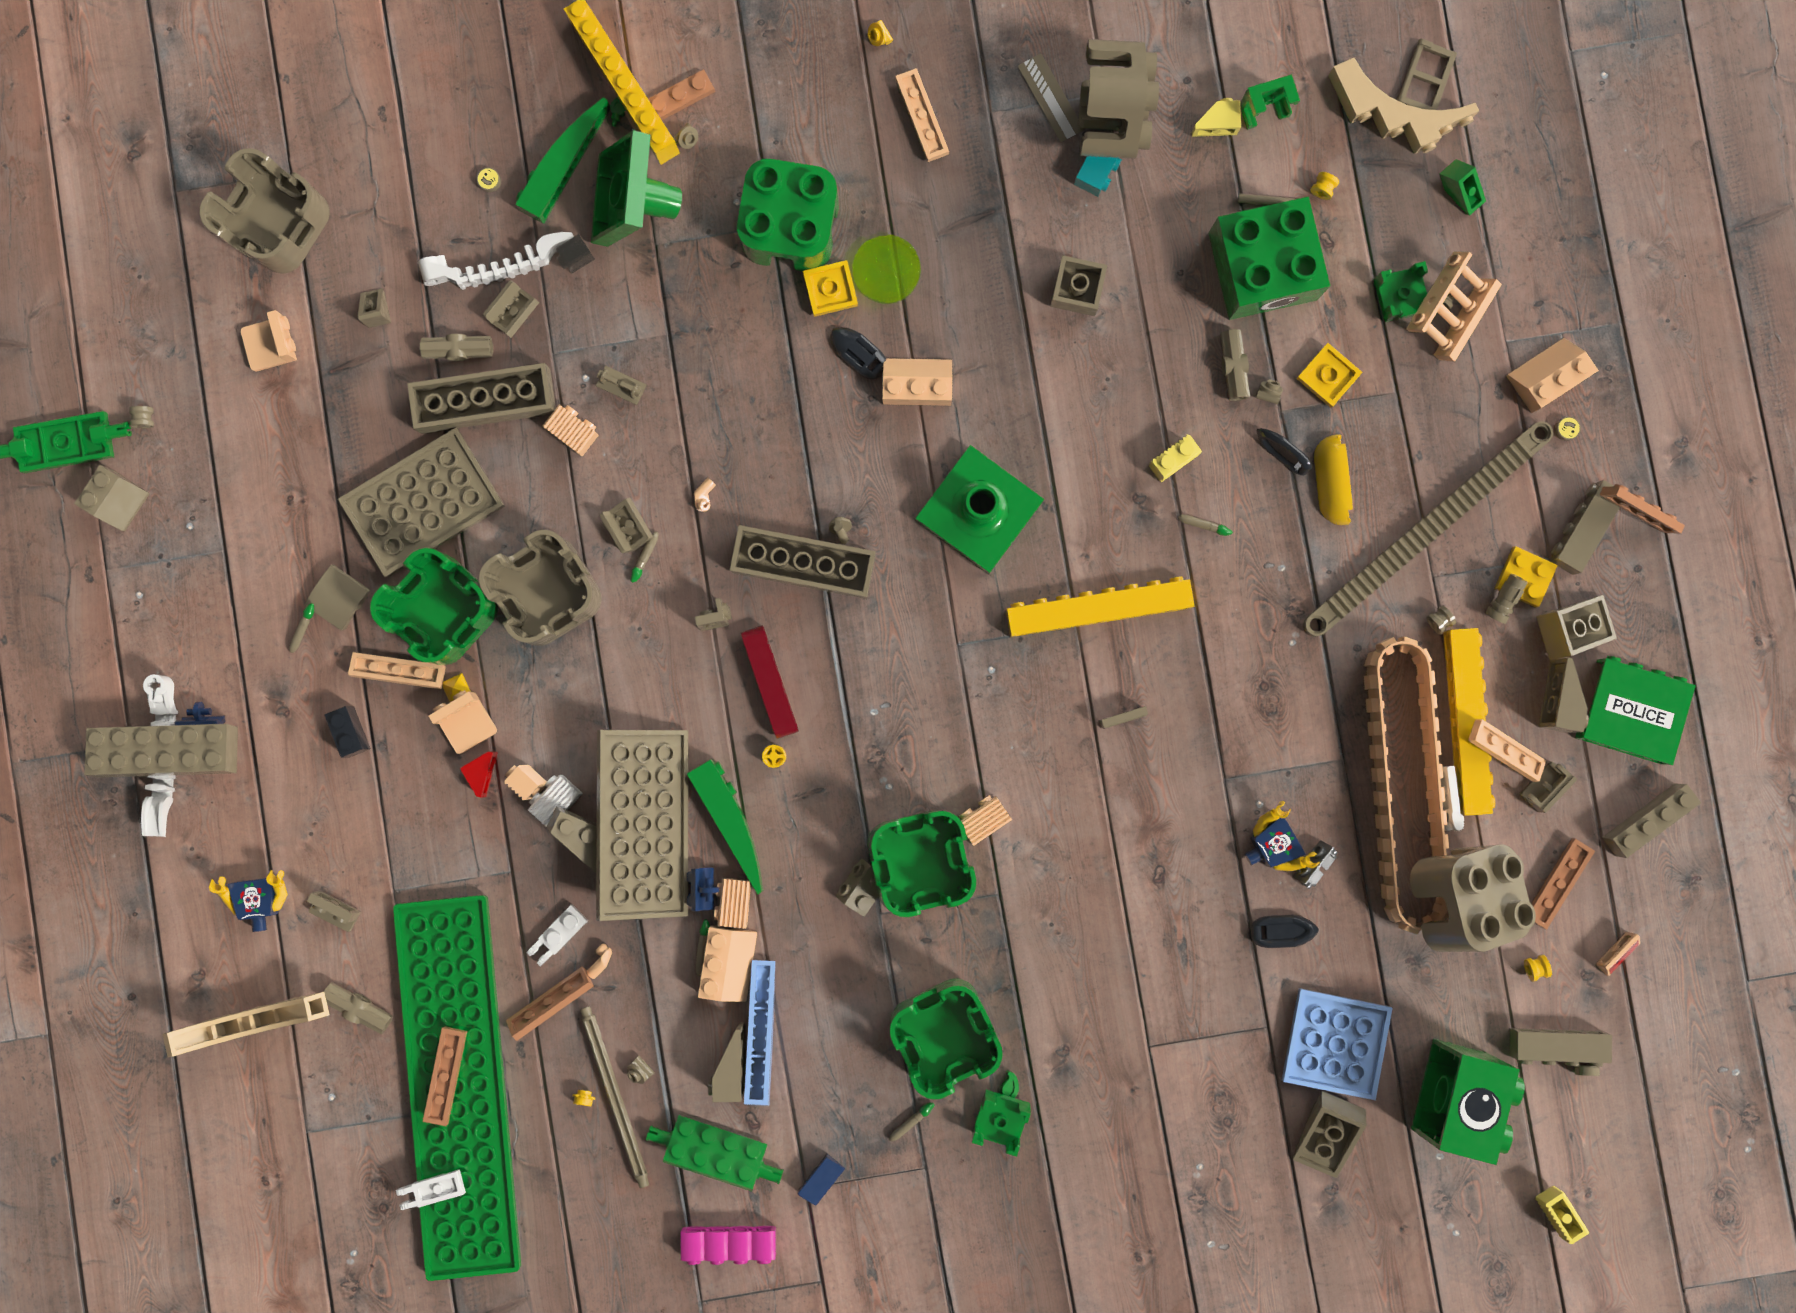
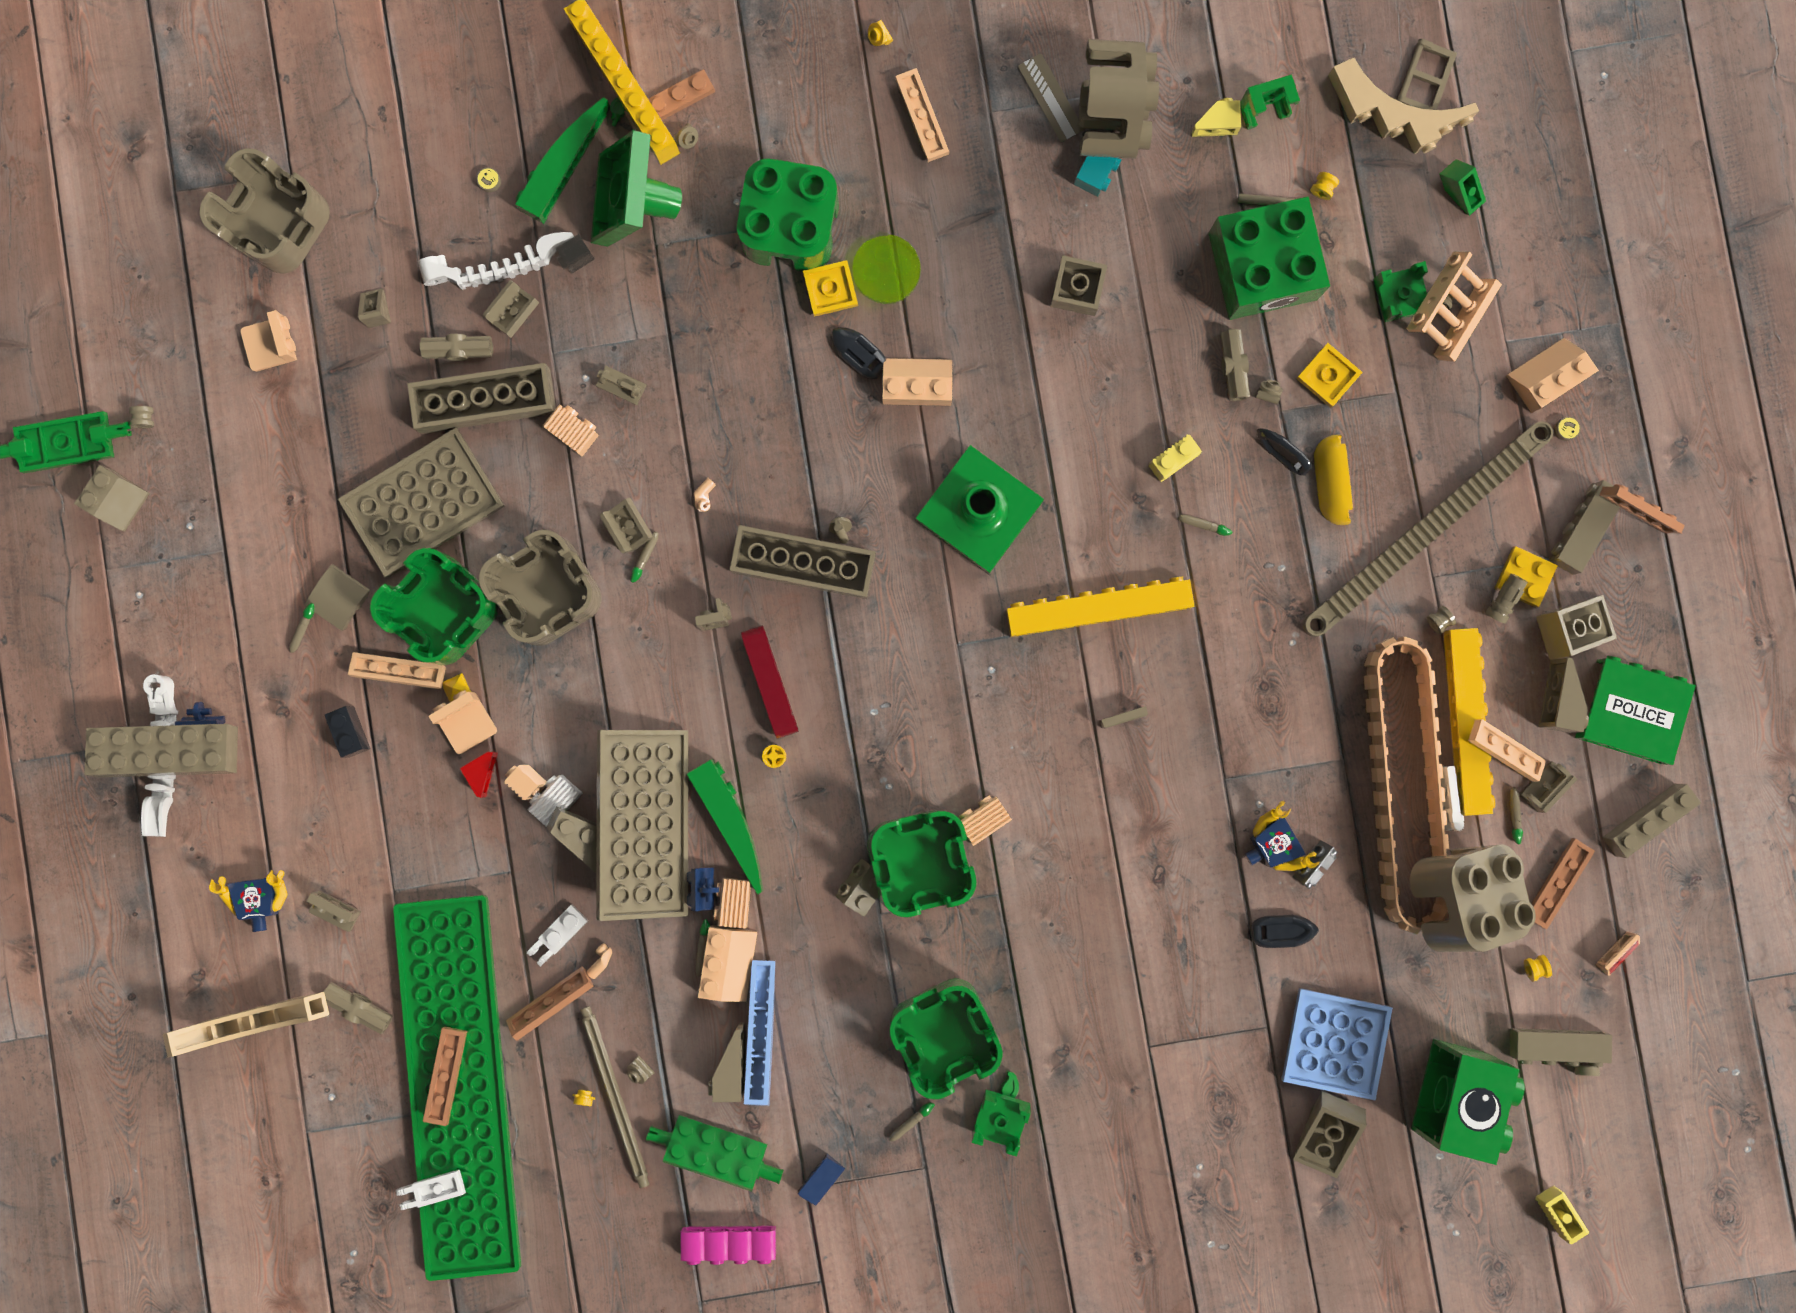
none -> dark tan piece [1510,787,1523,845]

